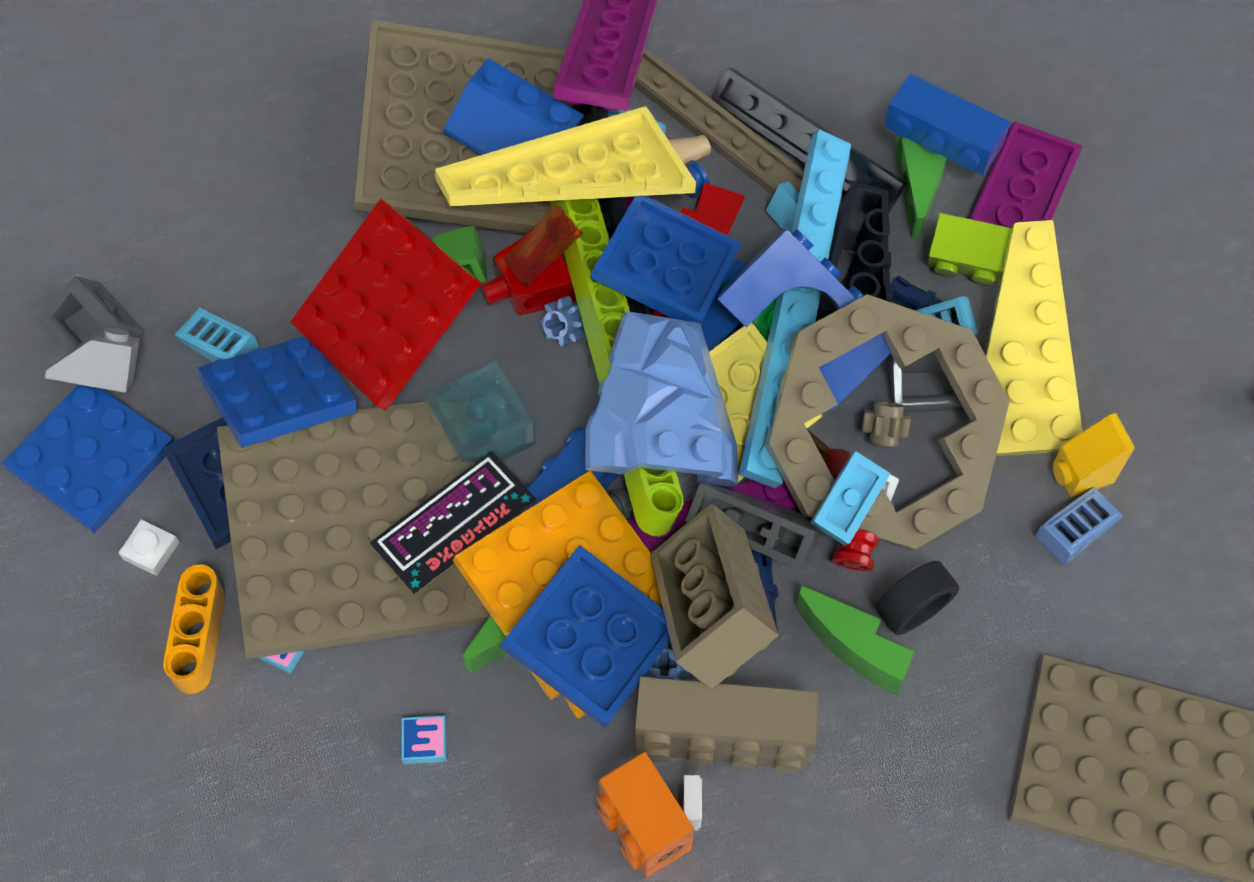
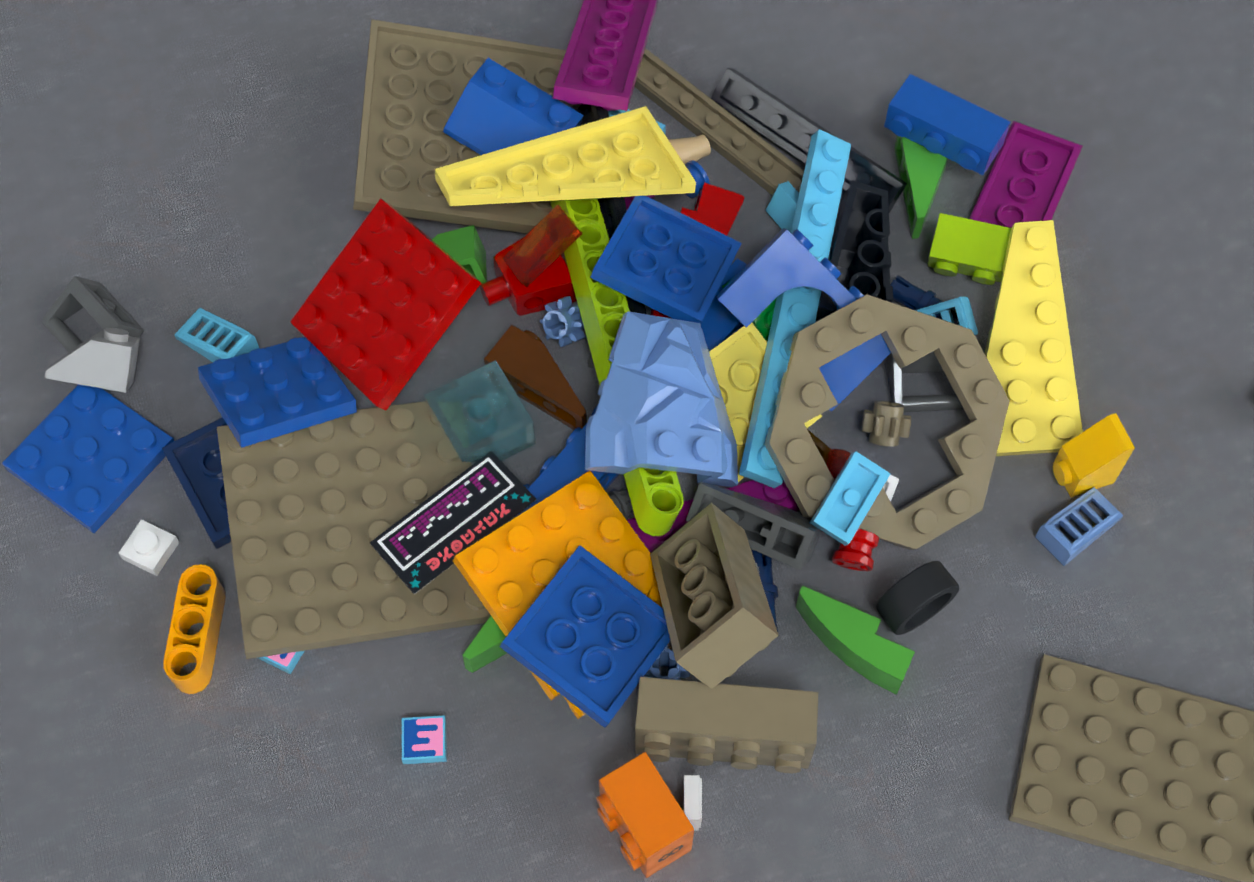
none -> reddish brown slope [484,325,587,430]

